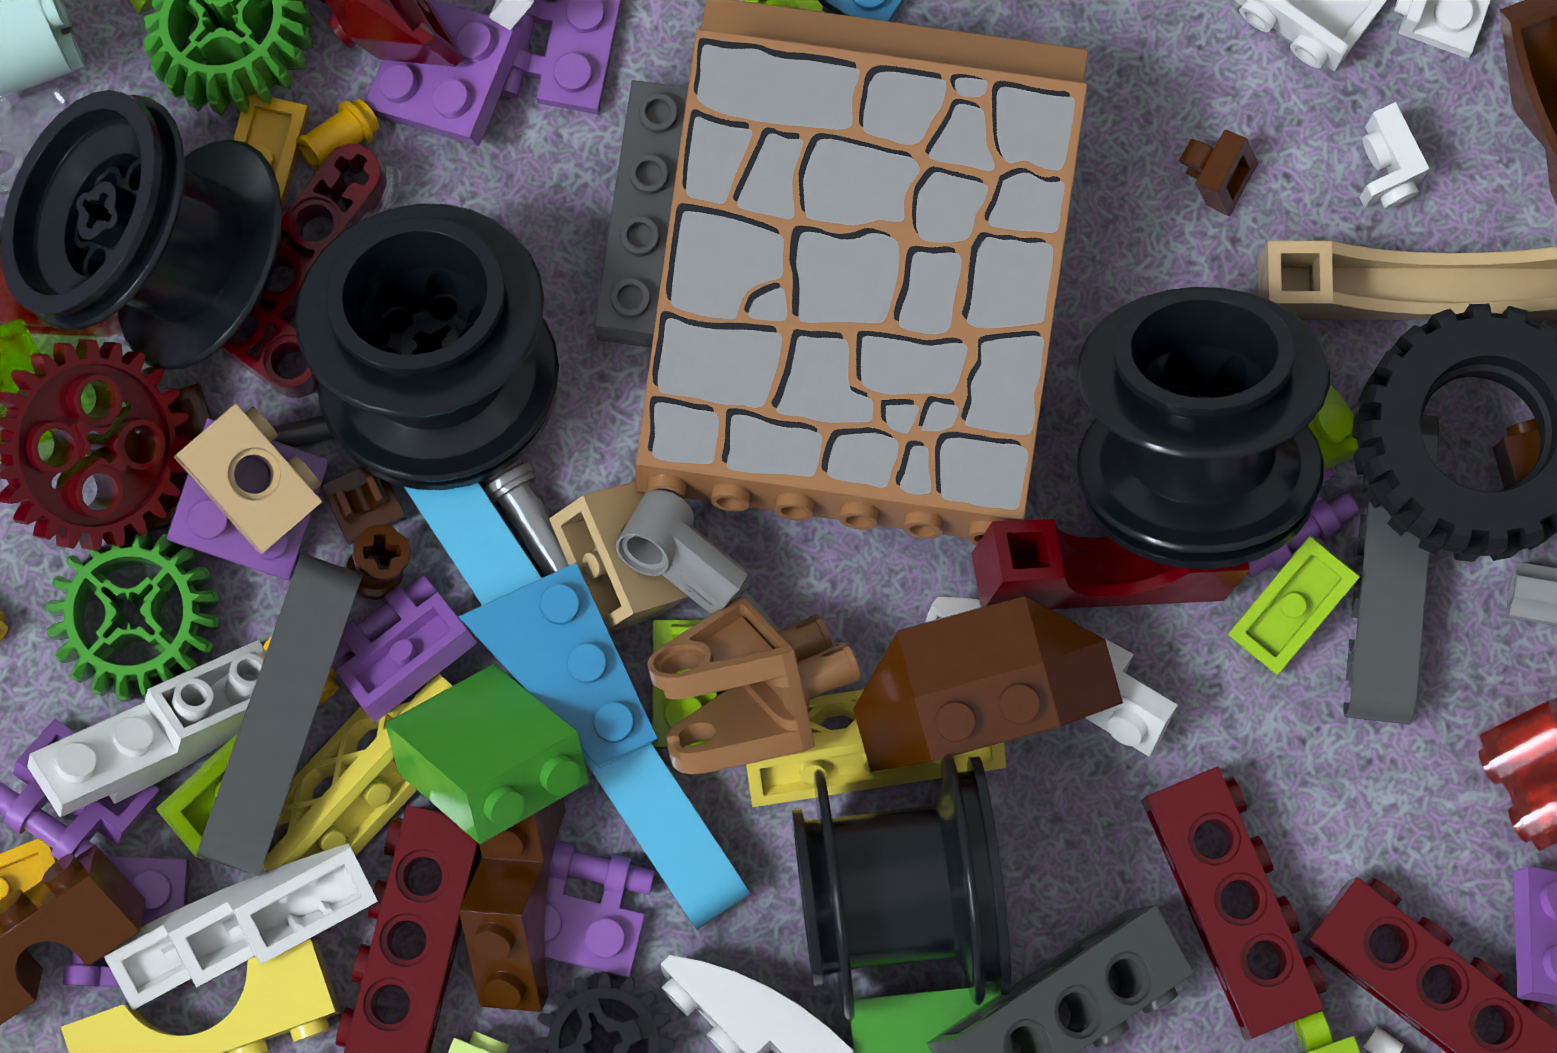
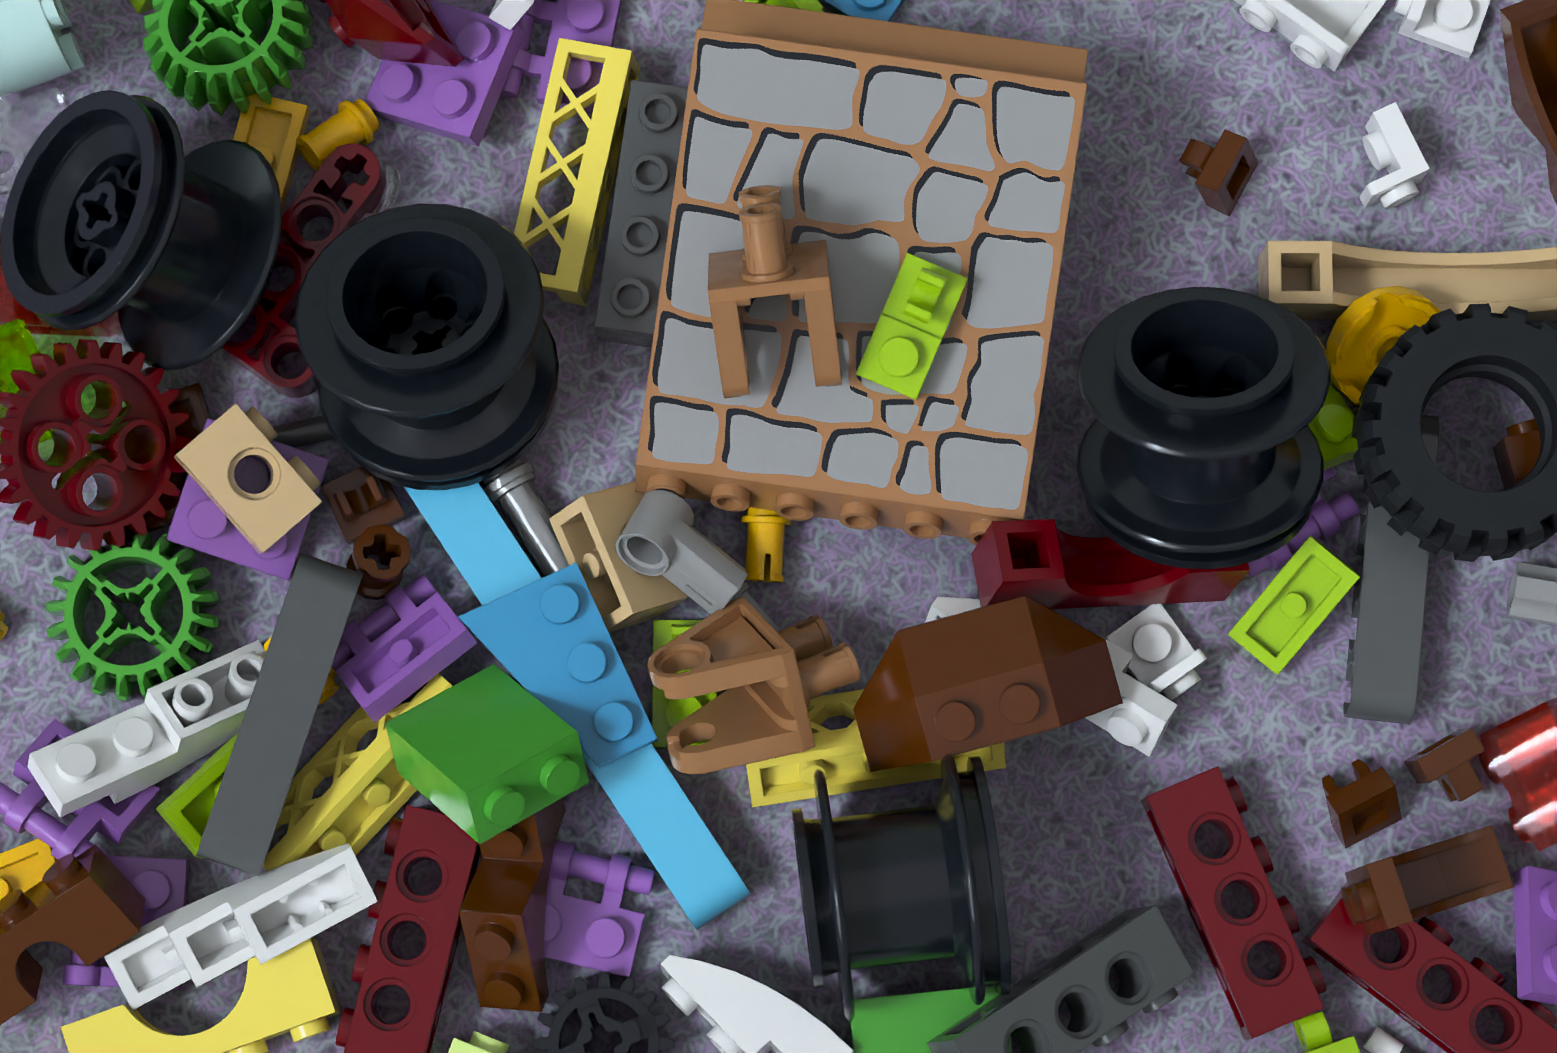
none -> light yellow fence [514,38,641,307]
none -> medium nougat piece [708,185,842,399]
none -> yellow pin [741,507,791,583]
none -> lime plate [856,253,968,400]
none -> white bracket [1105,604,1207,701]
none -> reddish brown tile [1322,759,1402,849]
none -> yellow tile [1326,285,1441,406]
none -> reddish brown arch [1341,825,1514,935]
none -> reddish brown tile [1404,728,1485,802]

